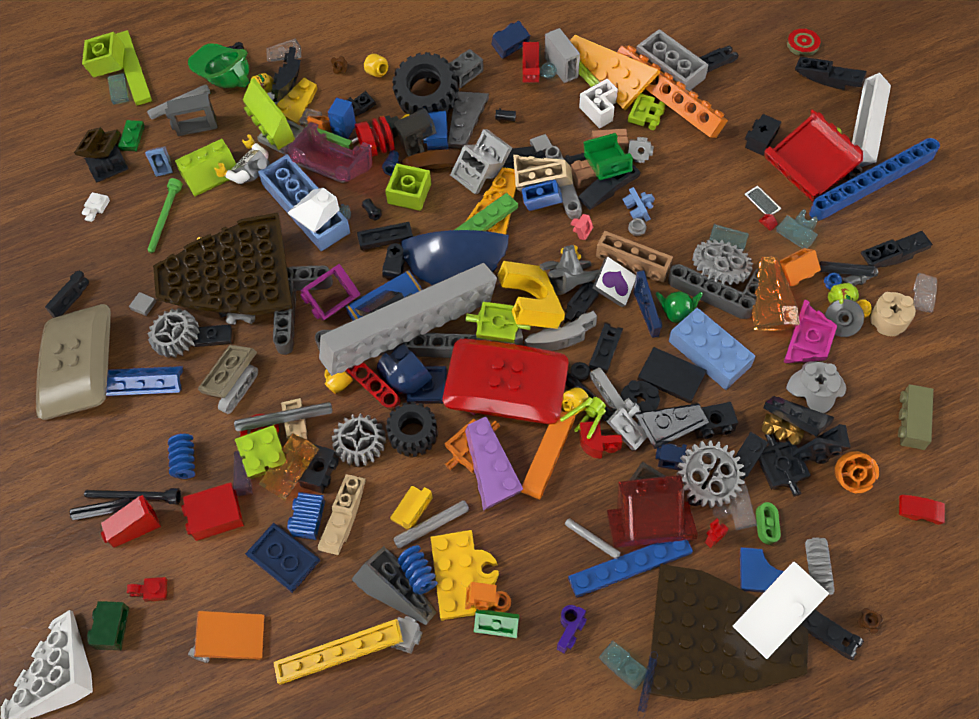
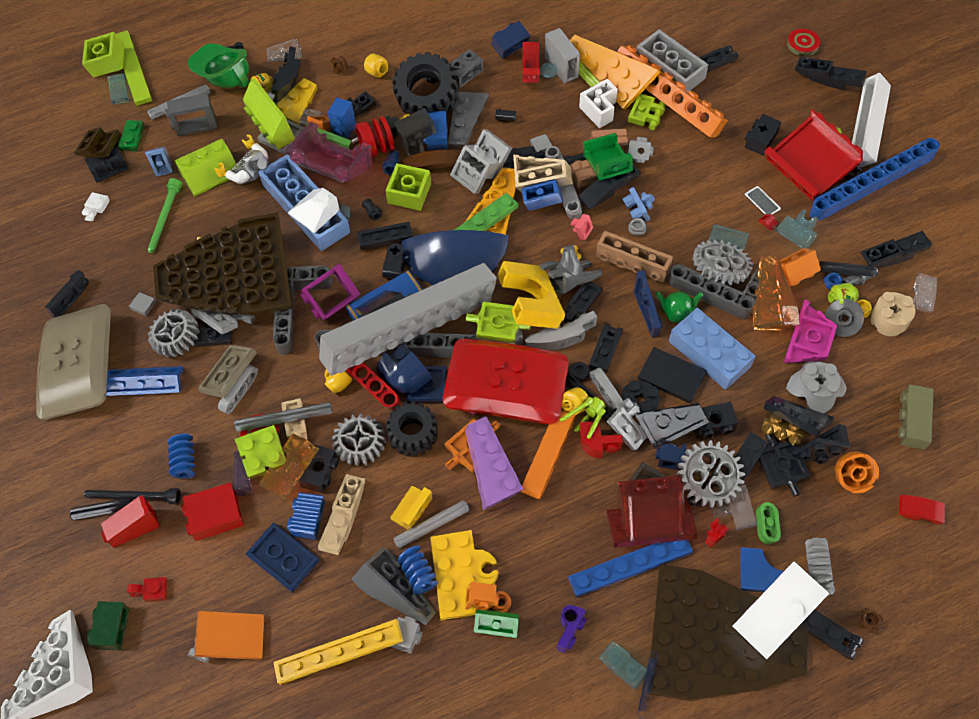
light grey bar [565,518,620,559] -> none
tile [593,257,636,307] -> none
none -> light grey hinge [192,309,238,334]

